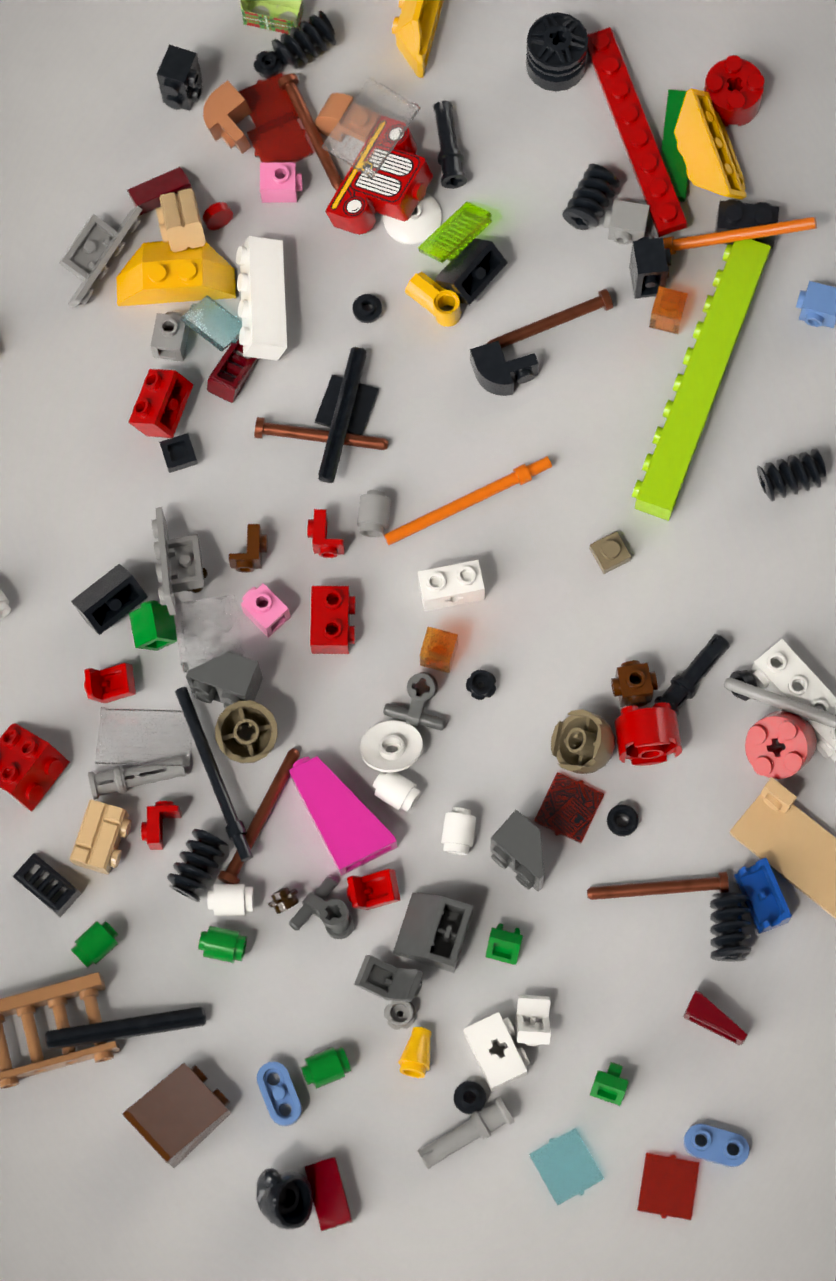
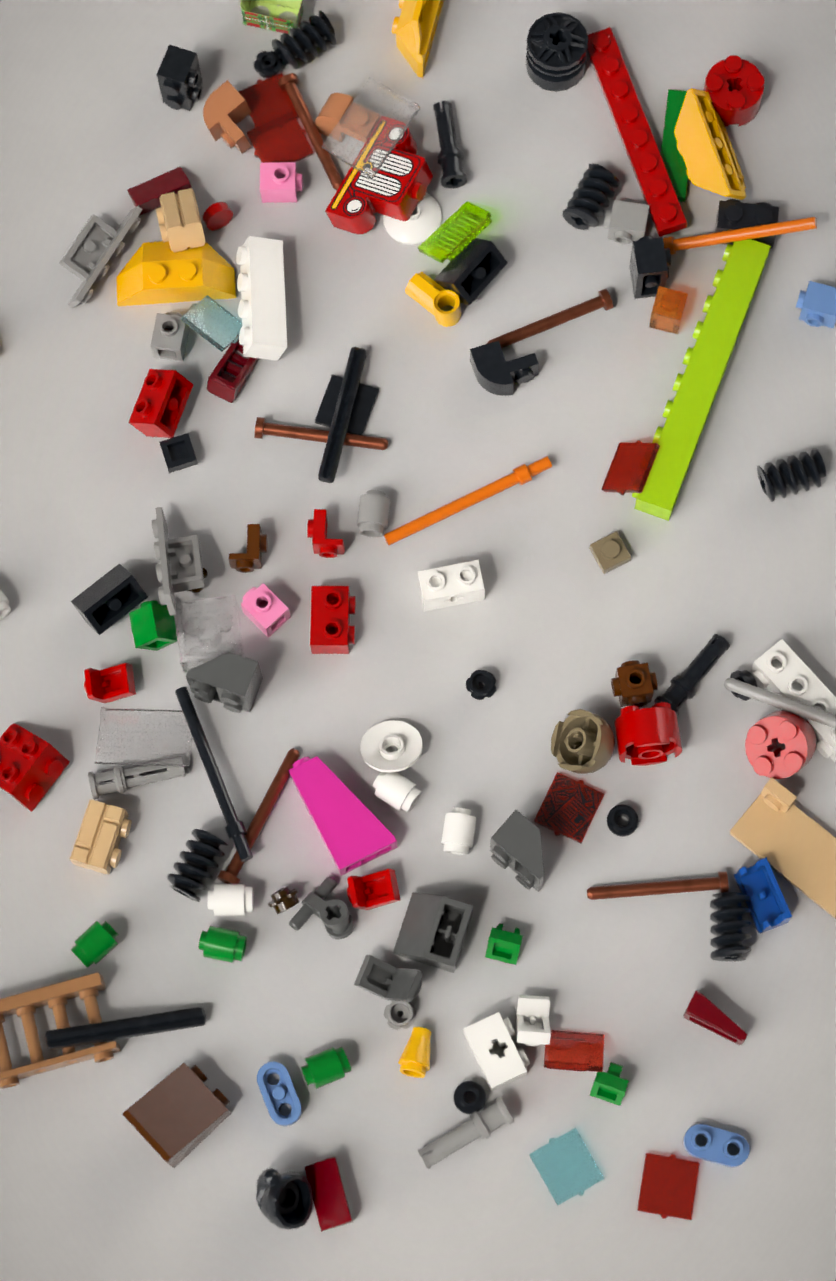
black slope [13,853,81,917] -> none
red bracket [141,801,181,850] -> none
dark tan cylinder [215,700,278,763] -> none
black plate [352,294,382,323] -> none
dark grey piece [383,672,446,731] -> none
clear orange brick [419,627,458,673] -> none
none -> clear red piece [544,1030,604,1072]
none -> clear red piece [601,440,660,495]

